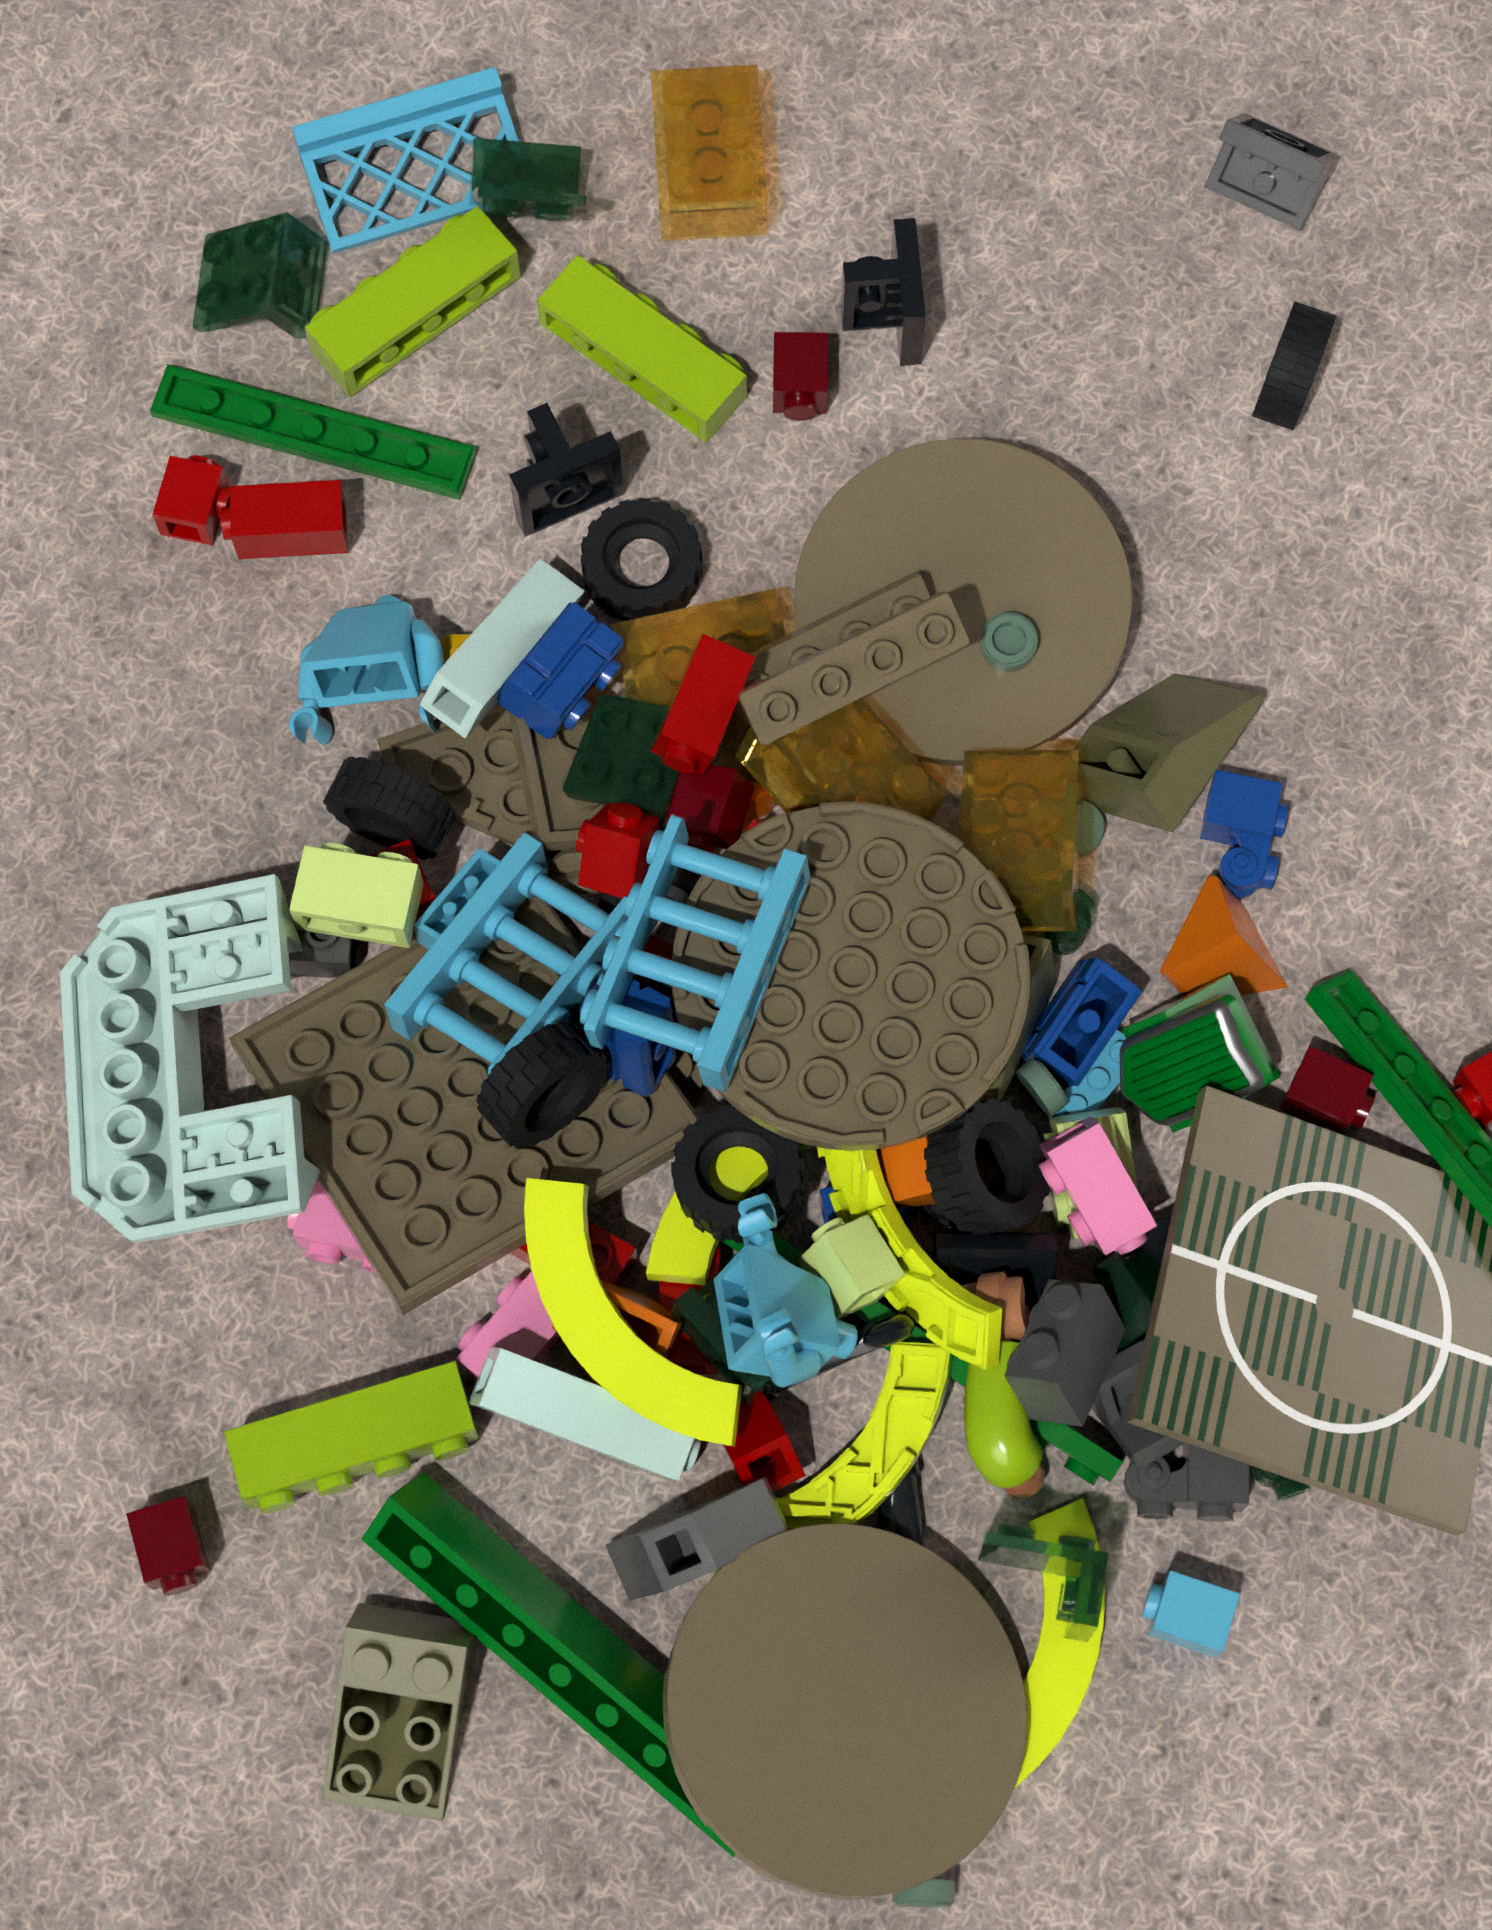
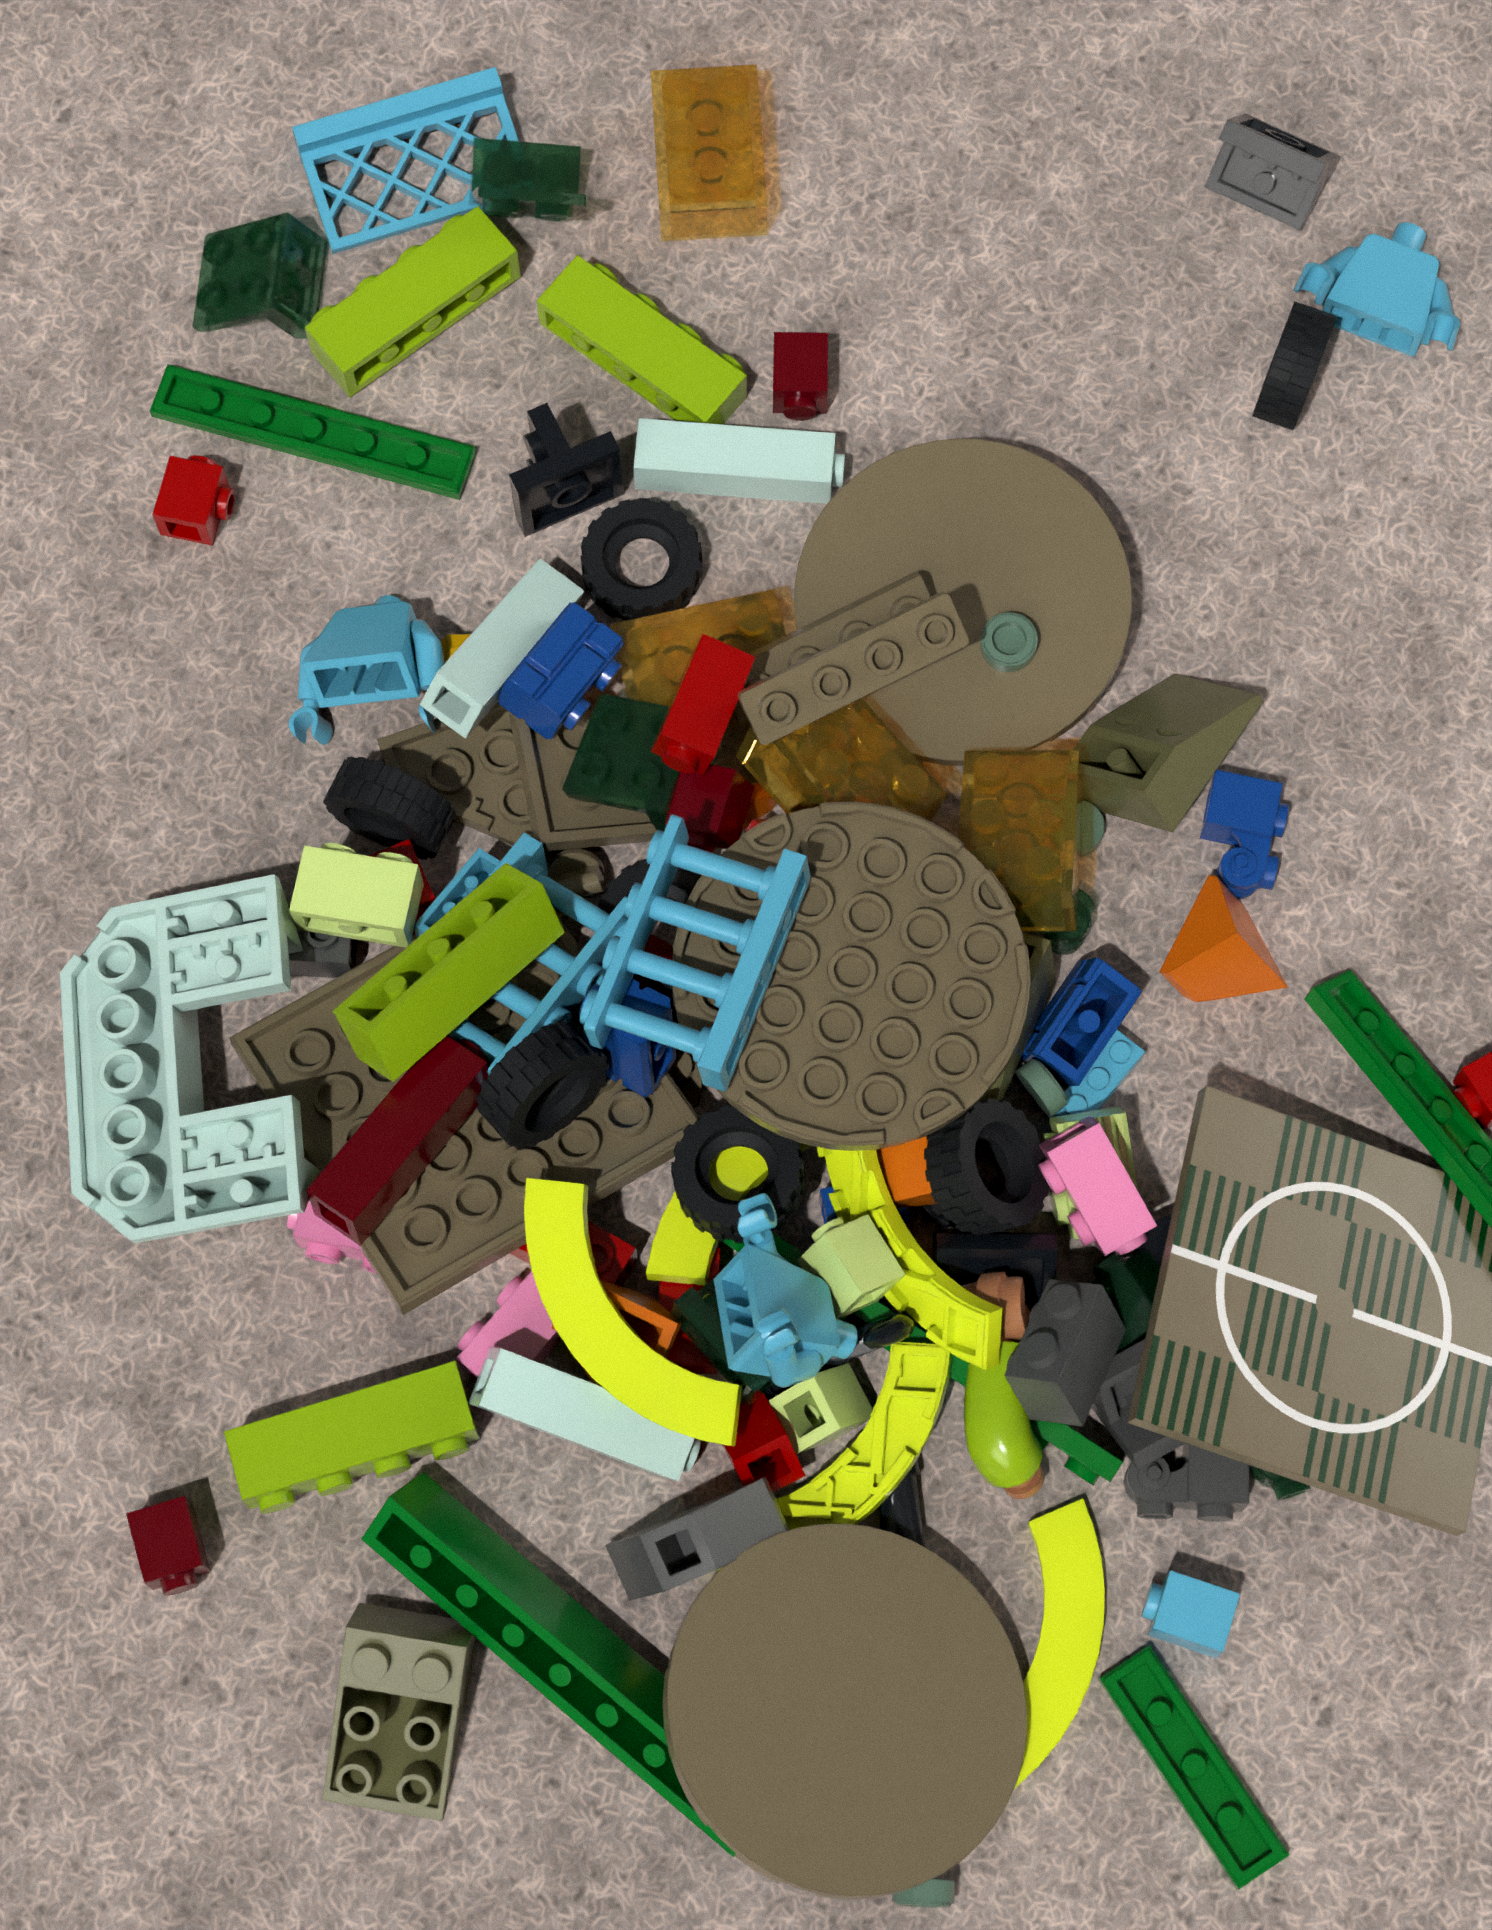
red brick [221,480,348,560] -> none
red brick [576,802,661,899] -> none
black bracket [841,218,926,366] -> none
clear green bracket [978,1525,1109,1642] -> none
green piece [1120,974,1280,1133] -> none
dark red brick [1279,1046,1376,1136] -> none
none -> dark red brick [306,1036,489,1246]
none -> lime brick [333,863,565,1082]
none -> light aqua brick [633,418,845,504]
none -> yellowish green brick [769,1363,873,1454]
none -> green tile [1098,1645,1289,1890]
none -> medium azure torso [1293,222,1461,357]

